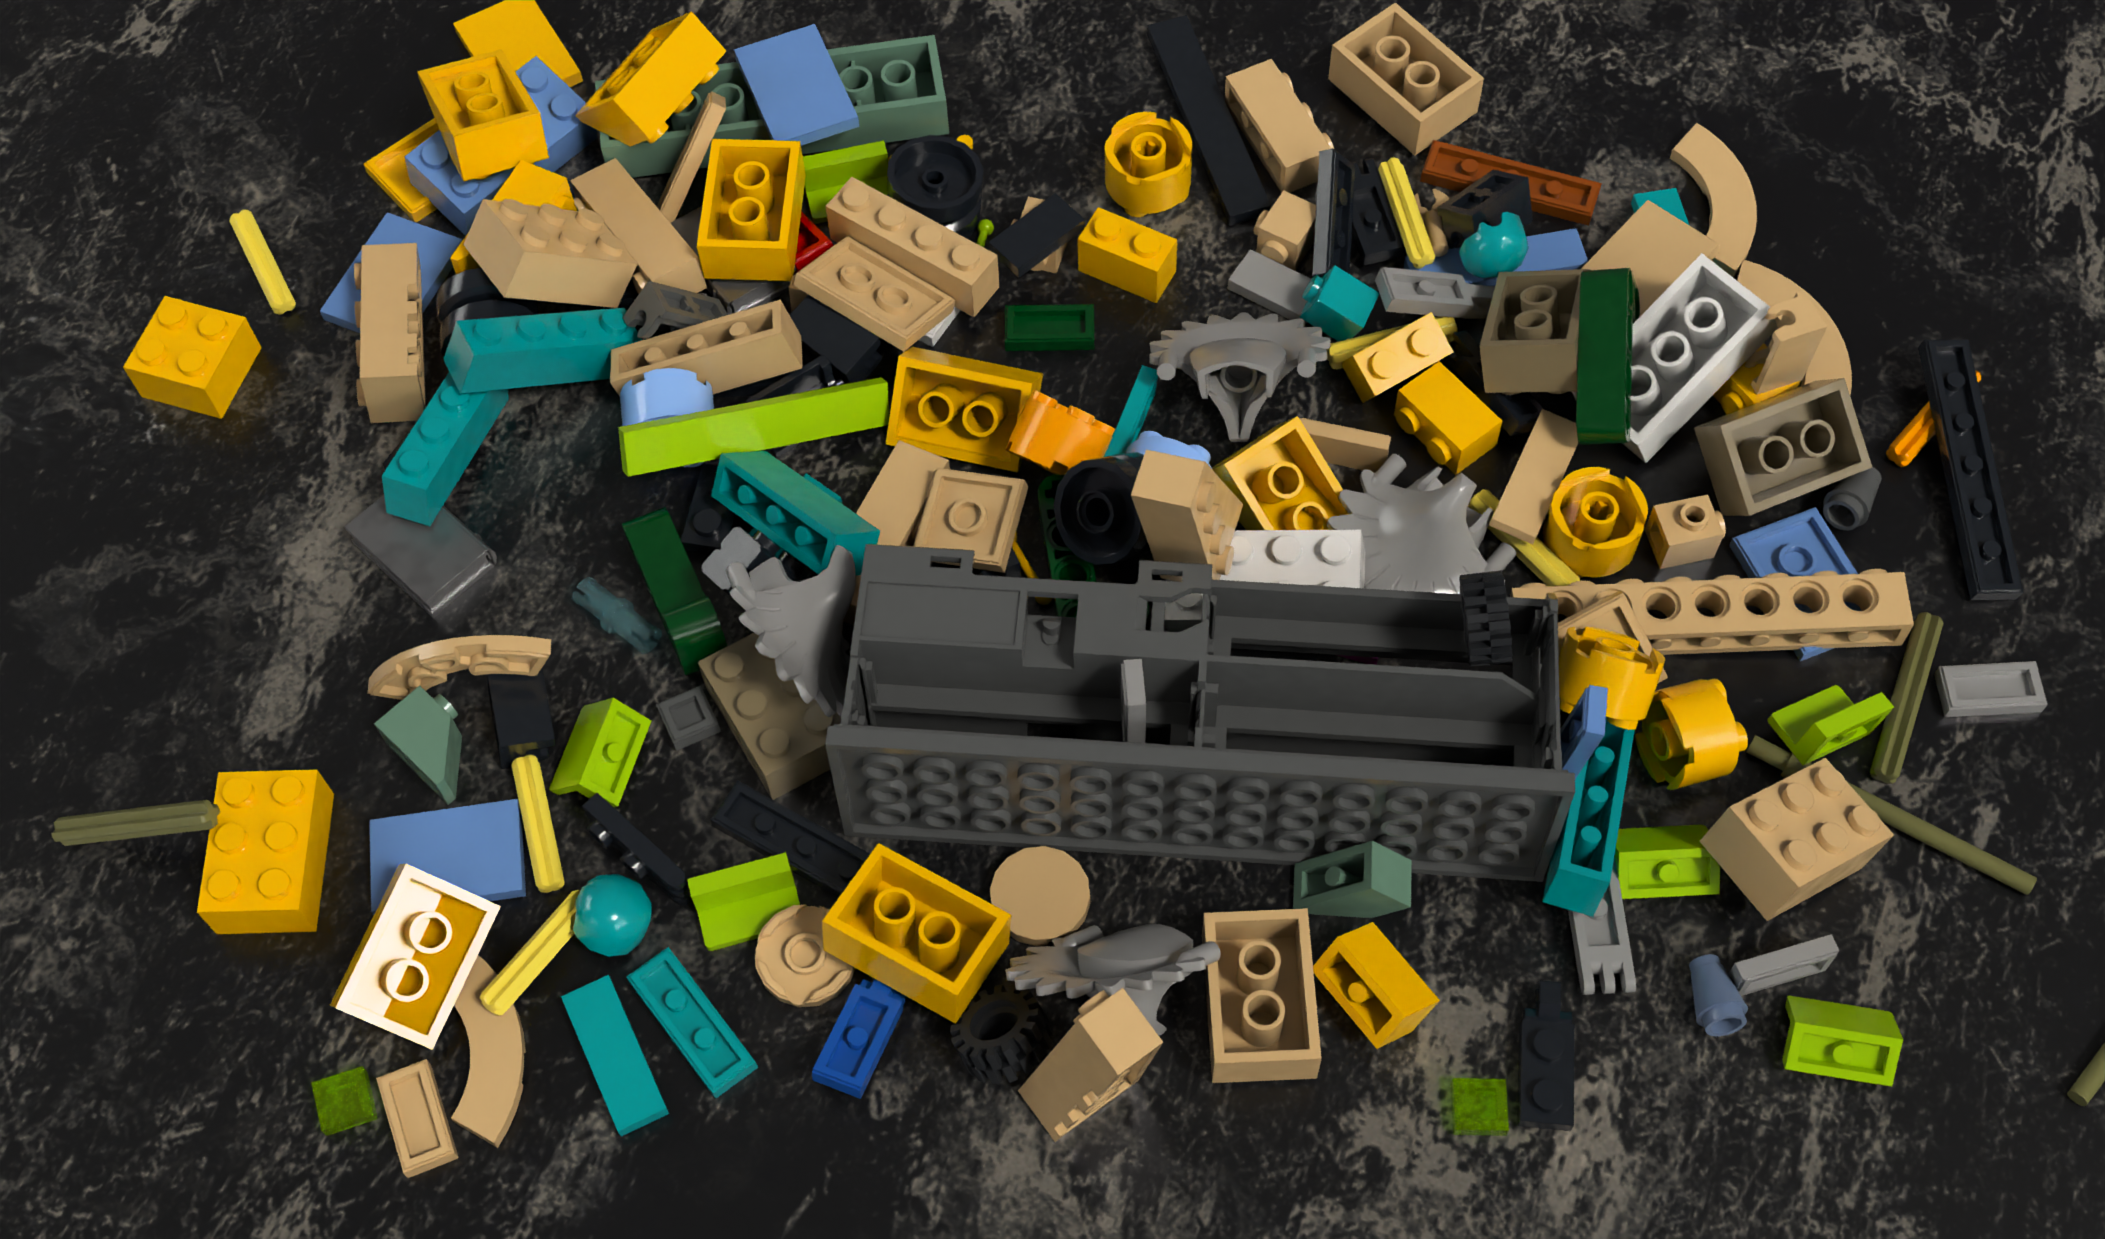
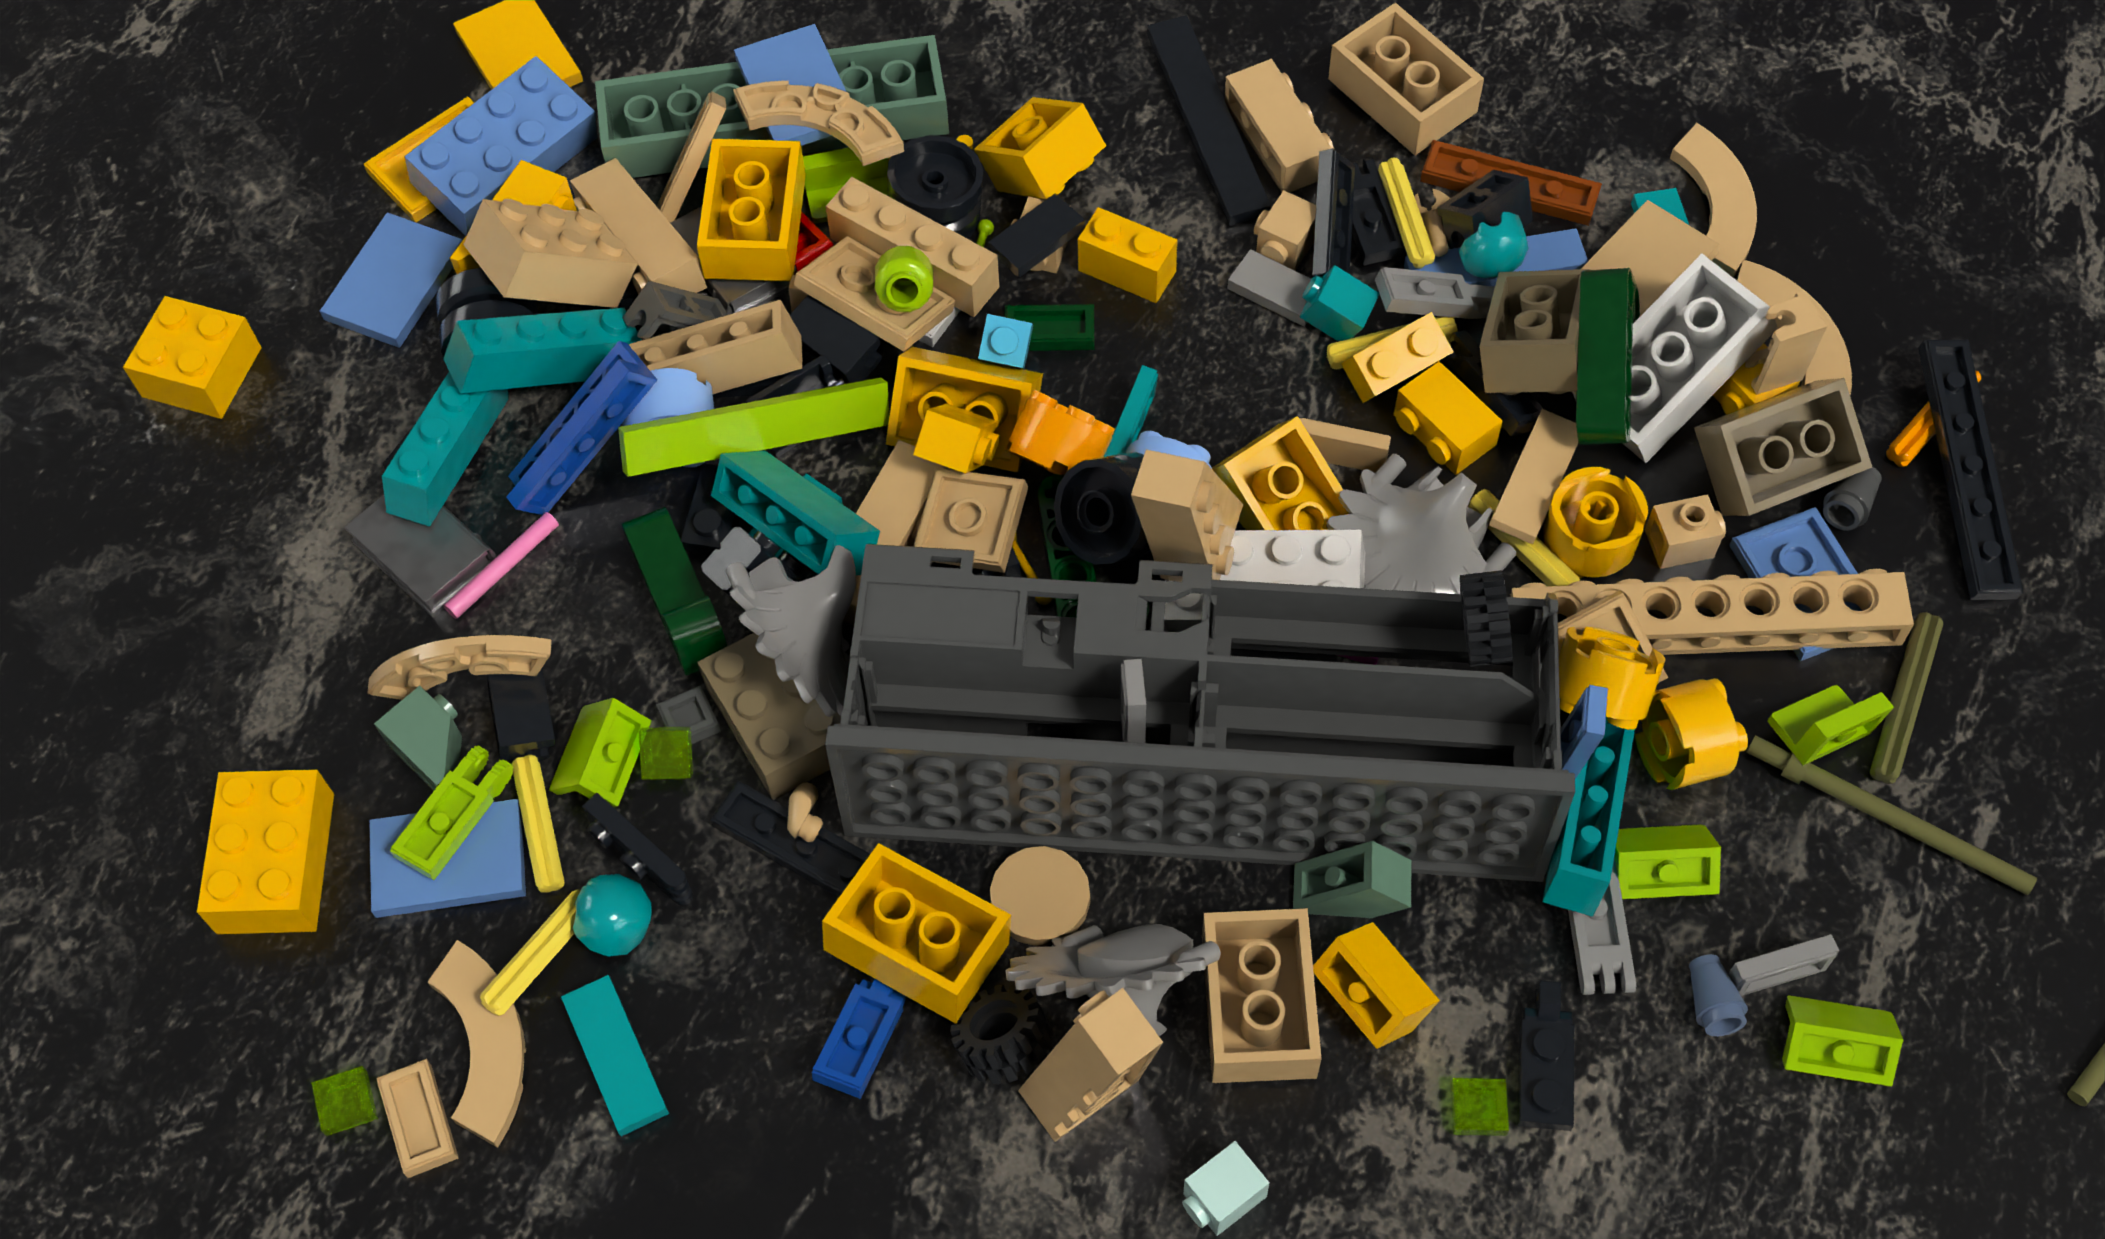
olive axle [51,799,220,846] -> none
light yellow axle [229,209,296,315] -> none
slope [330,864,501,1049] -> none
tan wedge [354,243,426,423] -> none
yellow slope [417,49,549,181] -> none
clear light blue pin [572,577,662,654] -> none
yellow slope [575,11,726,147] -> none
teal tile [626,947,758,1099] -> none
lime panel [687,852,800,951] -> none
tan tile [755,905,855,1007] -> none
yellow brick [1105,112,1192,217] -> none
light grey piece [1149,312,1331,442] -> none
tan brick [1700,758,1894,921] -> none
light grey tile [1934,661,2047,717] -> none
none -> lime hinge [390,746,514,880]
none -> bright pink bar [443,512,559,619]
none -> blue fence [506,341,657,515]
none -> clear neon green tile [639,727,693,779]
none -> tan tile [733,81,904,166]
none -> tan arm [787,782,823,842]
none -> lime head [875,246,933,312]
none -> yellow brick [913,403,1000,474]
none -> yellow brick [973,97,1106,200]
none -> medium azure brick [978,314,1033,370]
none -> light aqua brick [1182,1141,1269,1236]

